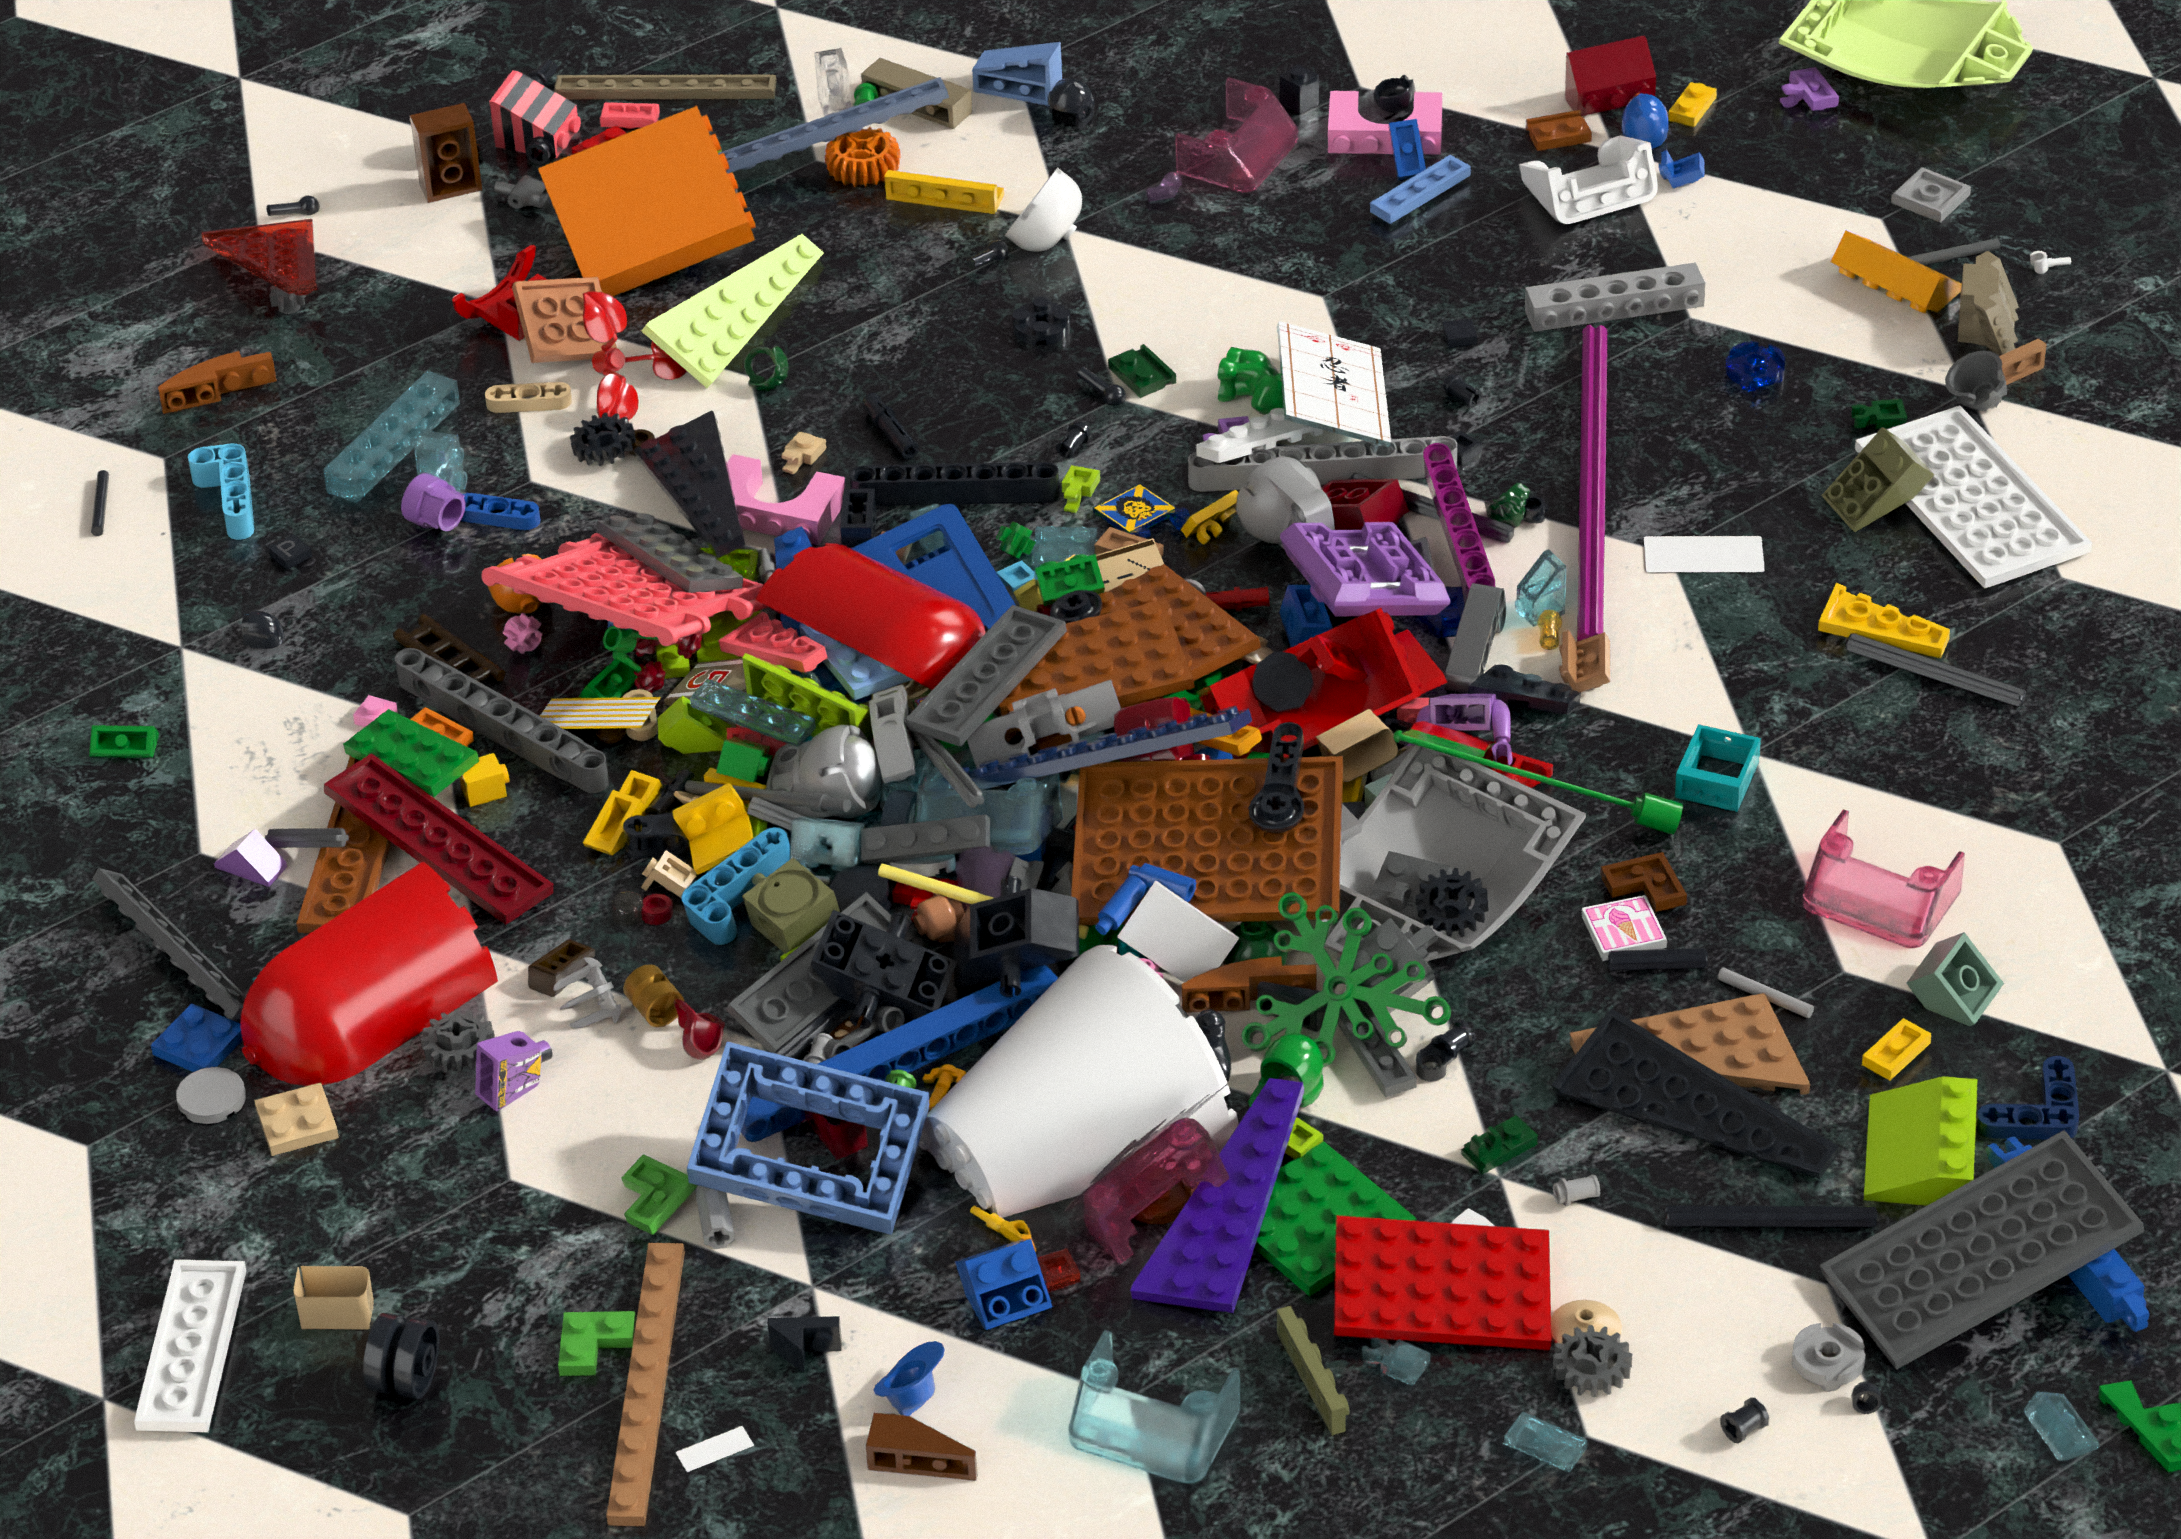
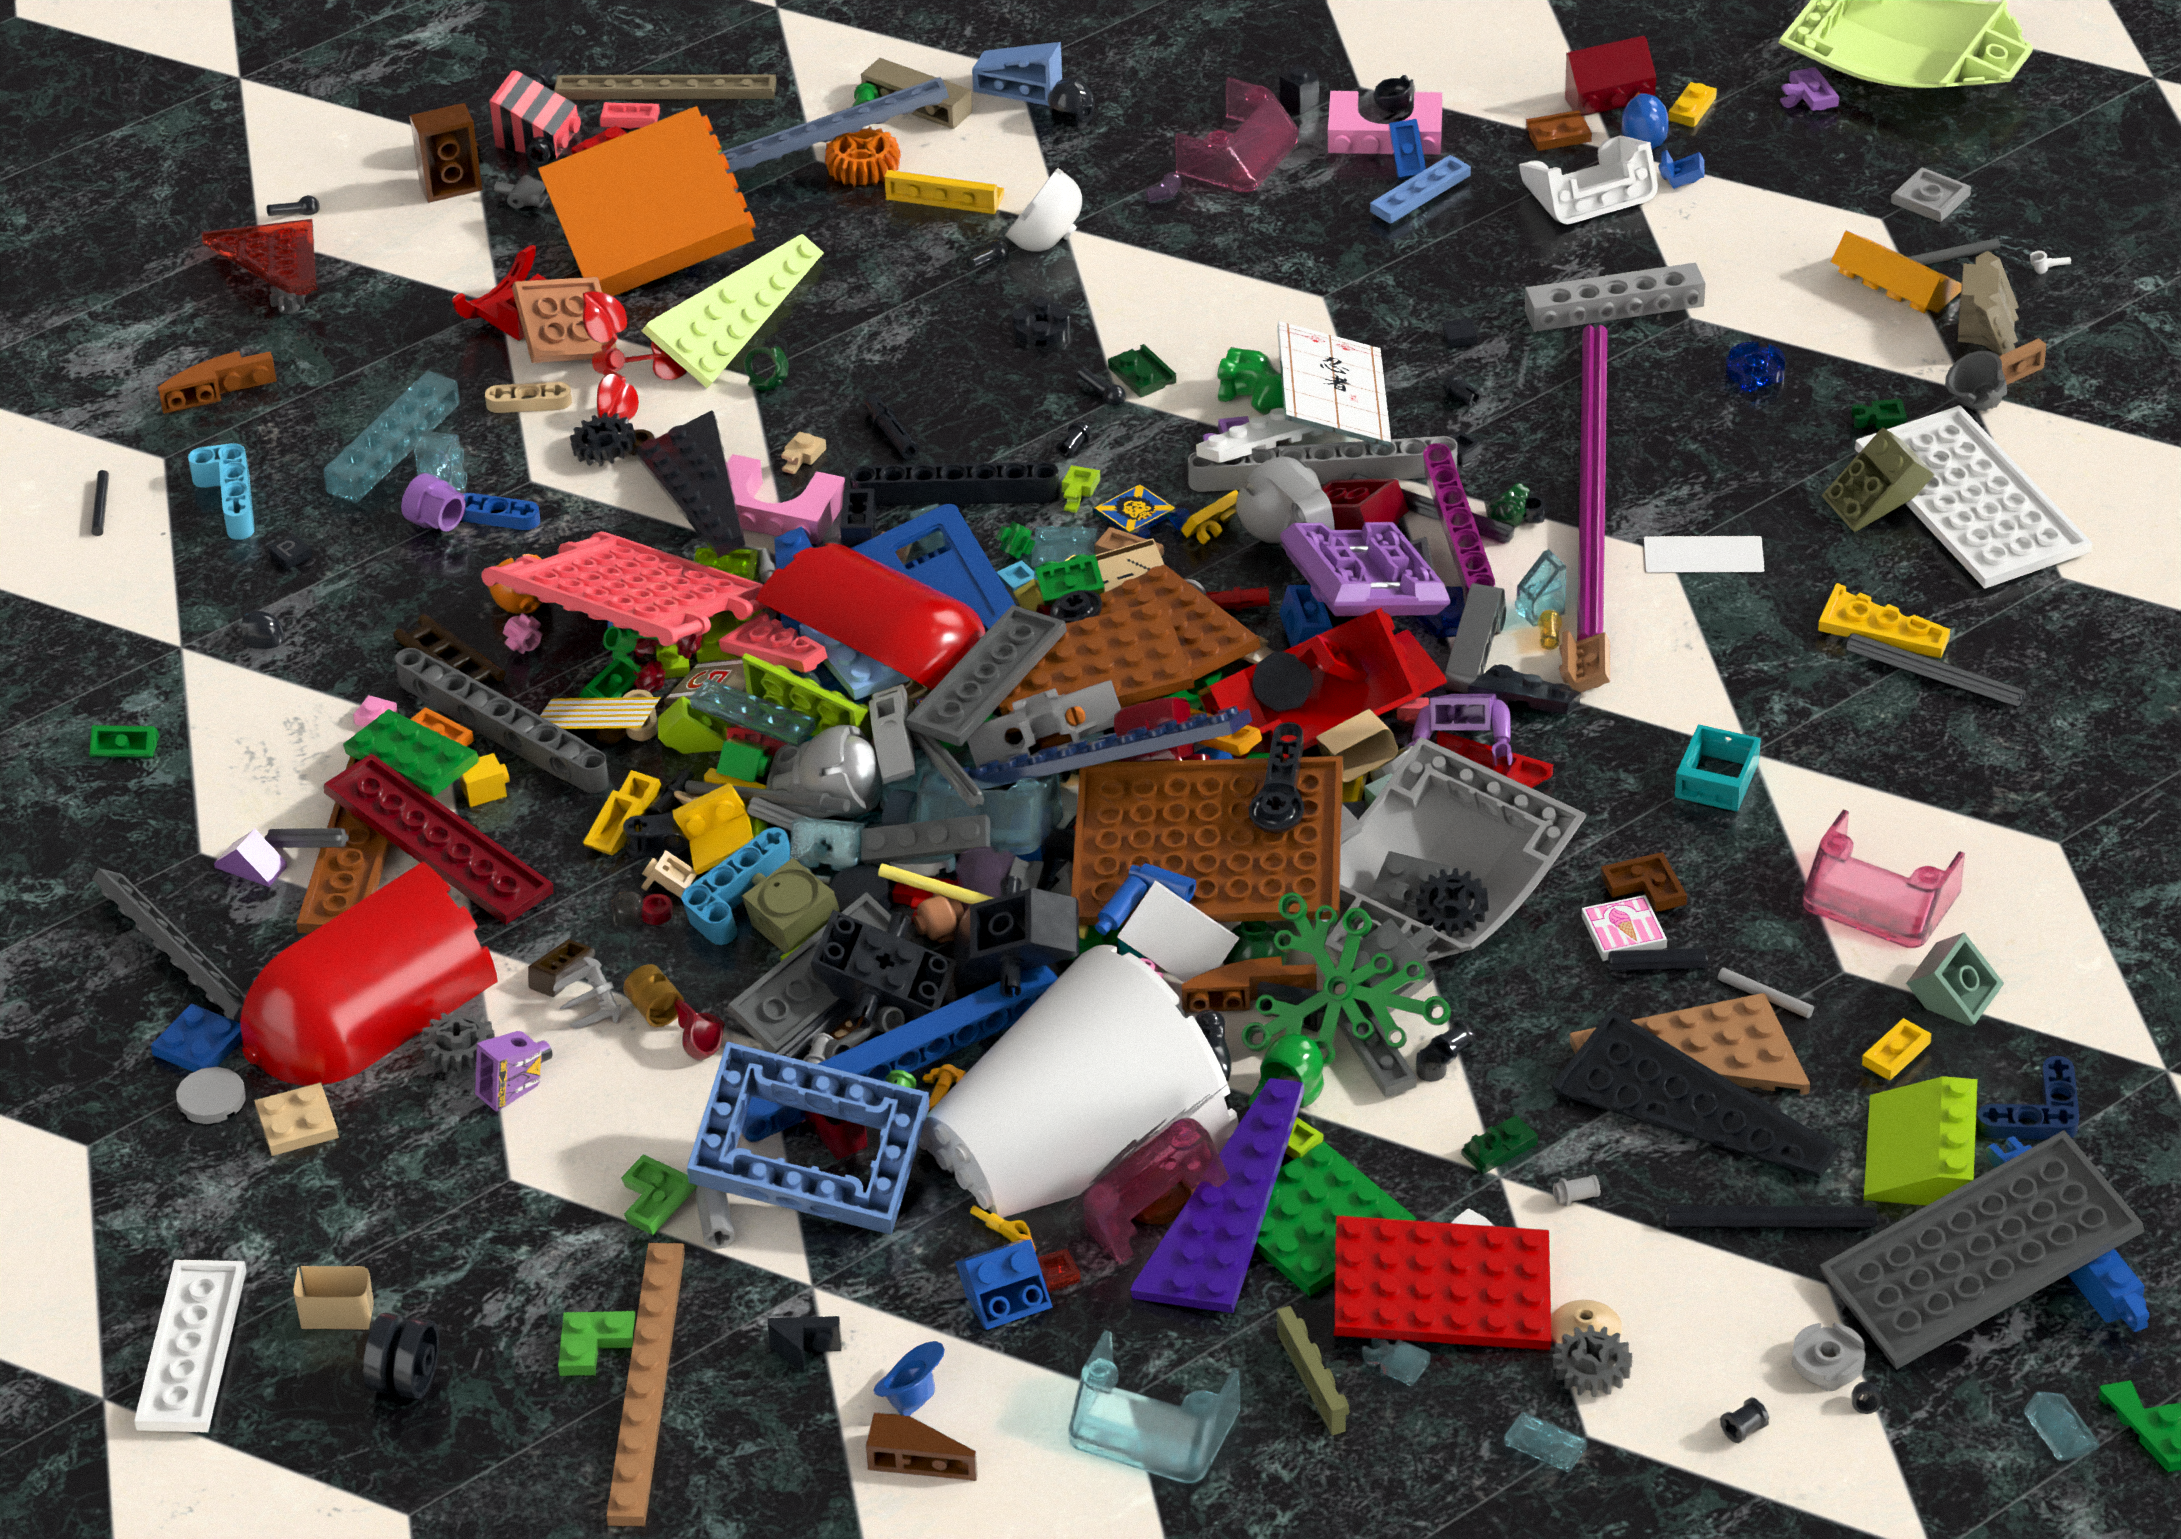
dark grey plate [596,514,743,593] -> none
white sticker [675,1426,754,1472] -> none
clear brick [814,48,851,116] -> none
green flag [1393,721,1683,835] -> none

